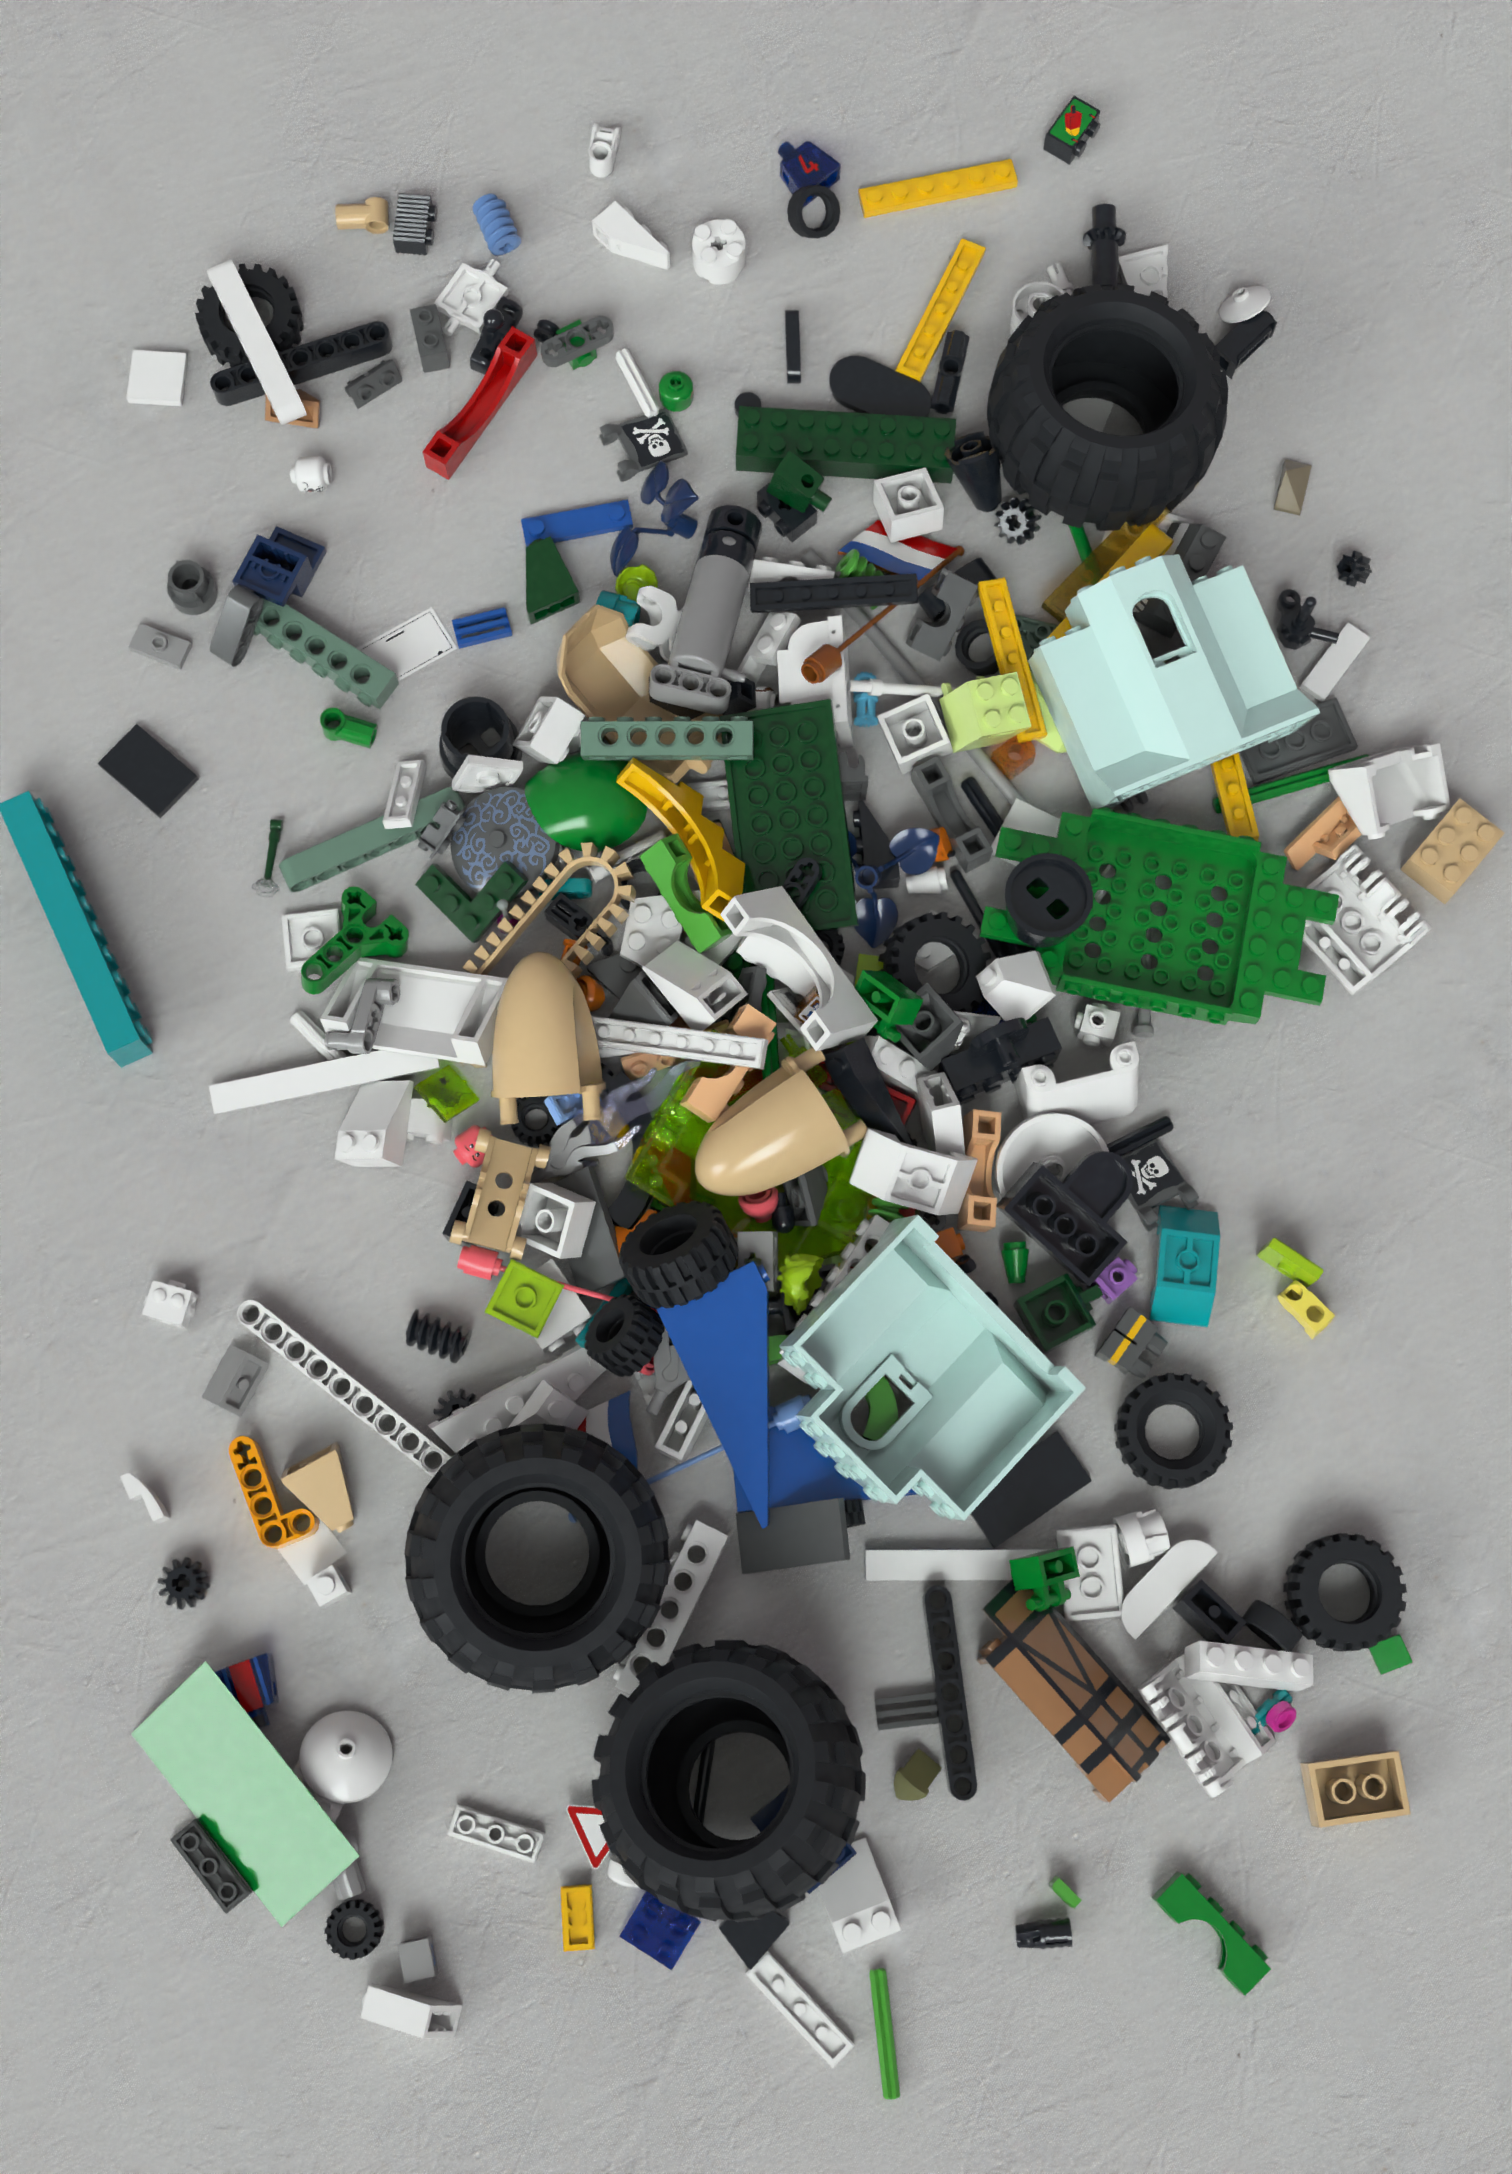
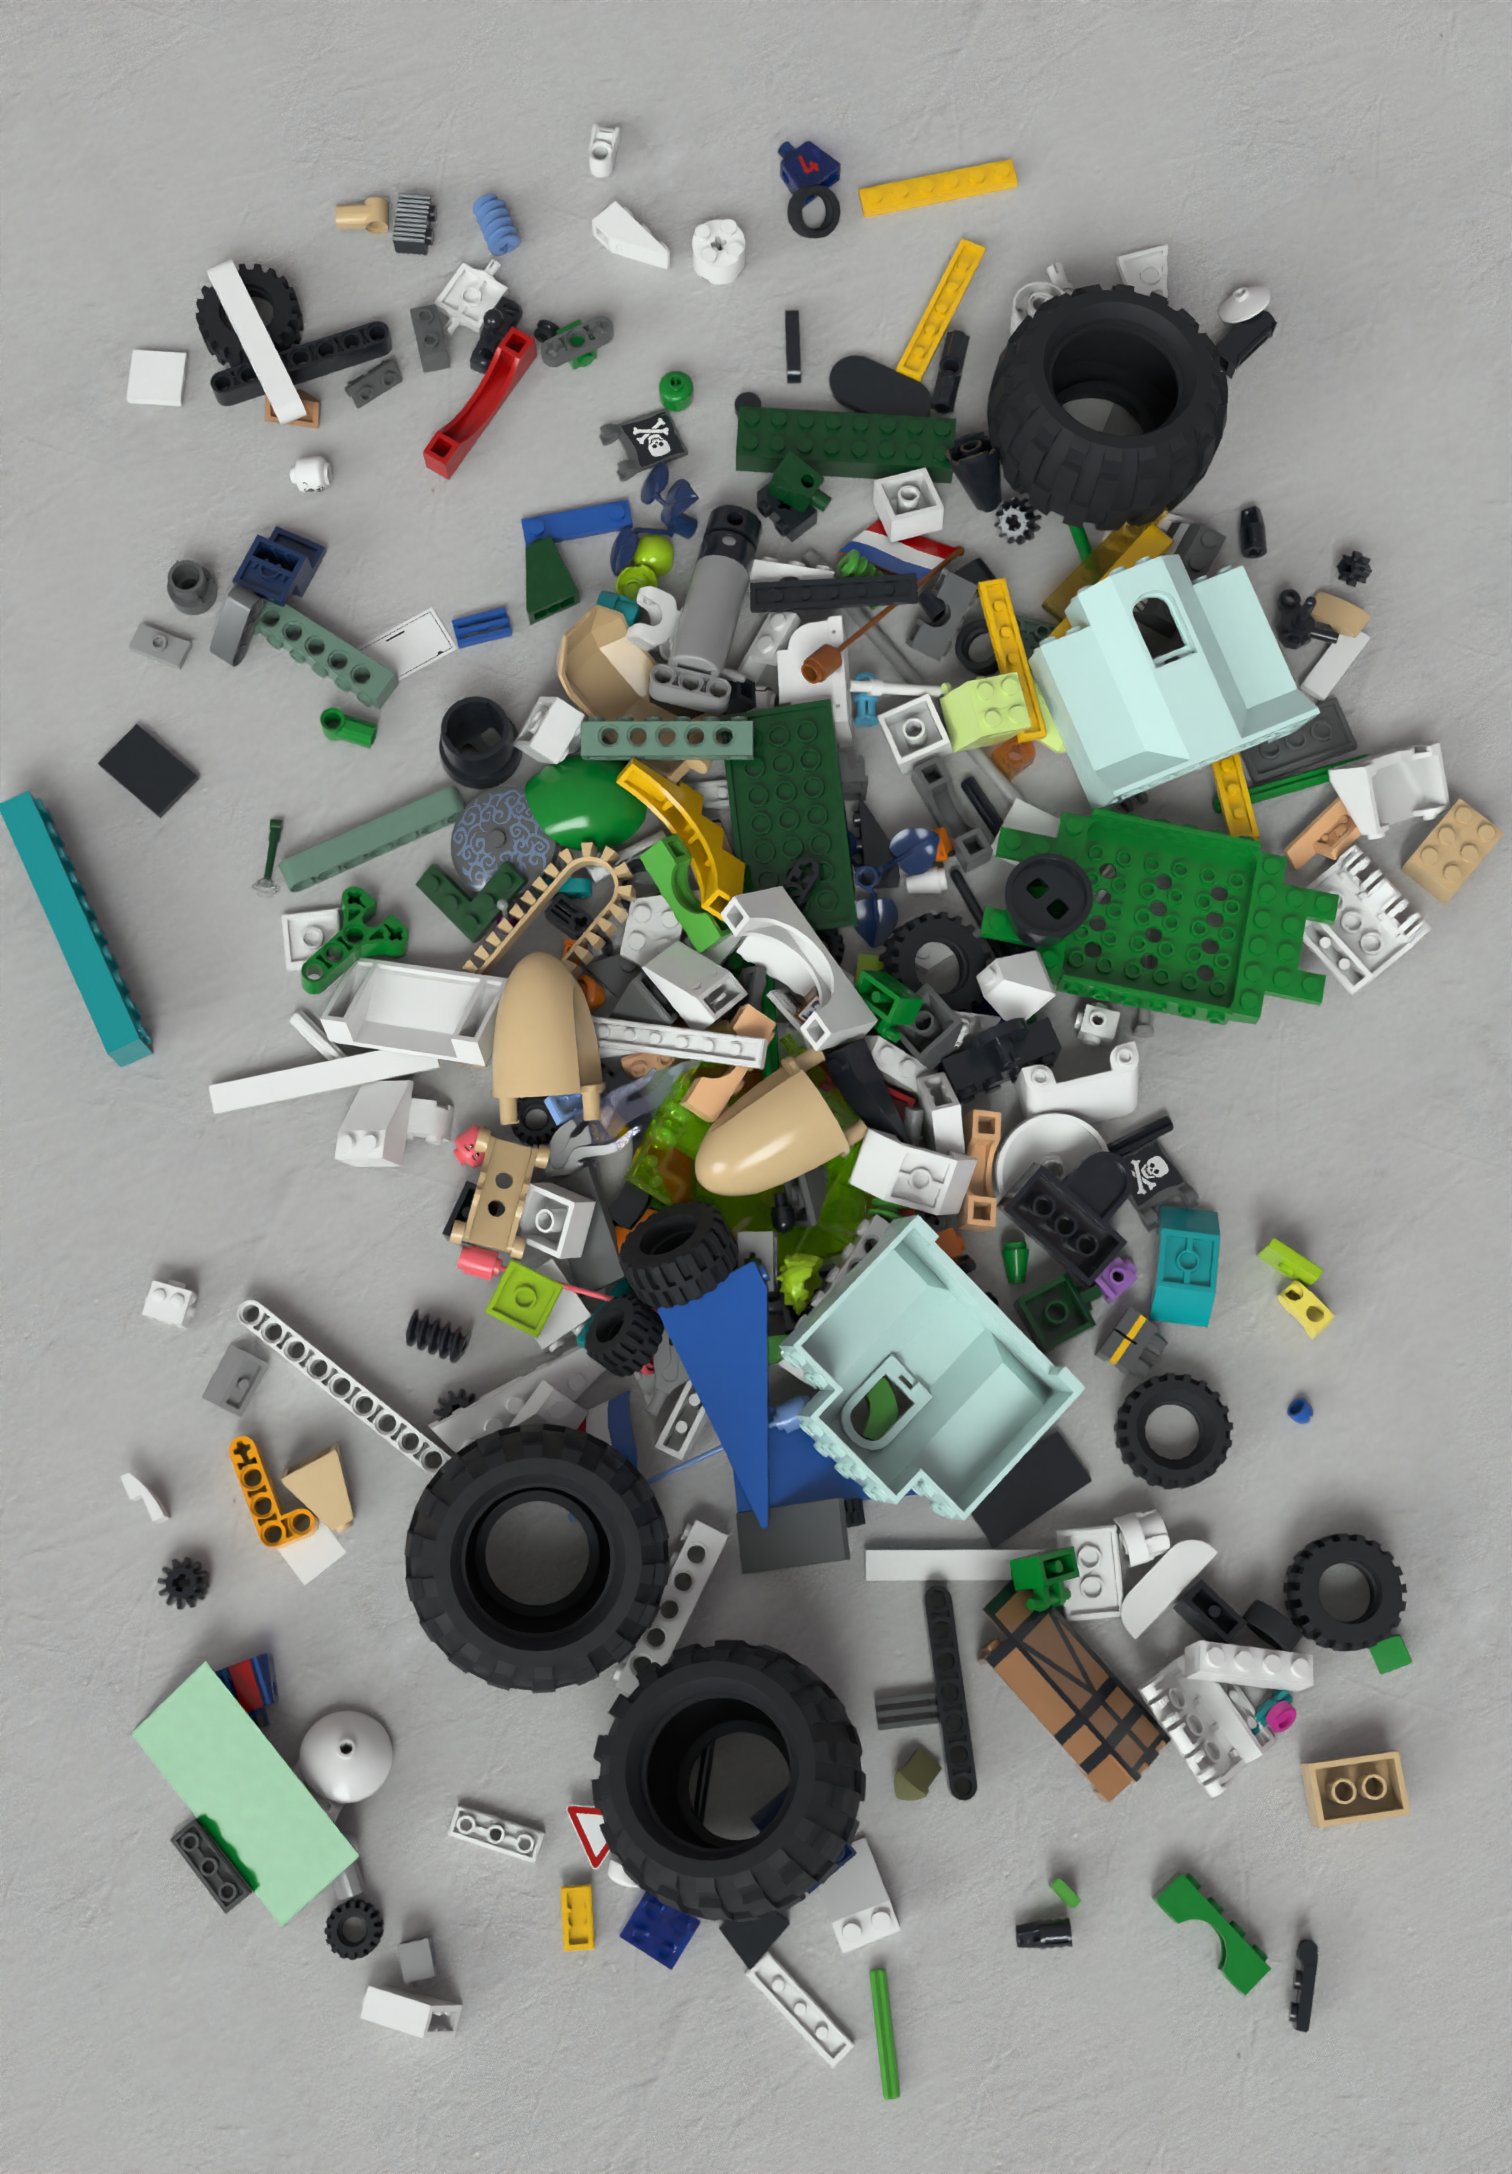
white brick [305,1565,352,1608] -> none
light grey beam [324,978,400,1054] -> none
white tile [383,760,427,829] -> none
clear neon green piece [414,1065,480,1123] -> none
dark grey hinge [418,800,467,859] -> none
white tile [452,754,523,794] -> none
white axle [616,348,659,418] -> none
coral brick [738,1187,779,1223] -> none
brick [1043,96,1101,165] -> none
black gear [1083,204,1126,290] -> none
dark tan slope [1274,459,1312,516] -> none
none -> lime hair [633,534,674,578]
none -> light grey axle [904,1107,924,1147]
none -> black hinge [1240,506,1267,559]
none -> blue hinge [1287,1397,1314,1424]
none -> black hinge [1288,1938,1319,2032]
none -> tan slope [1311,591,1371,638]

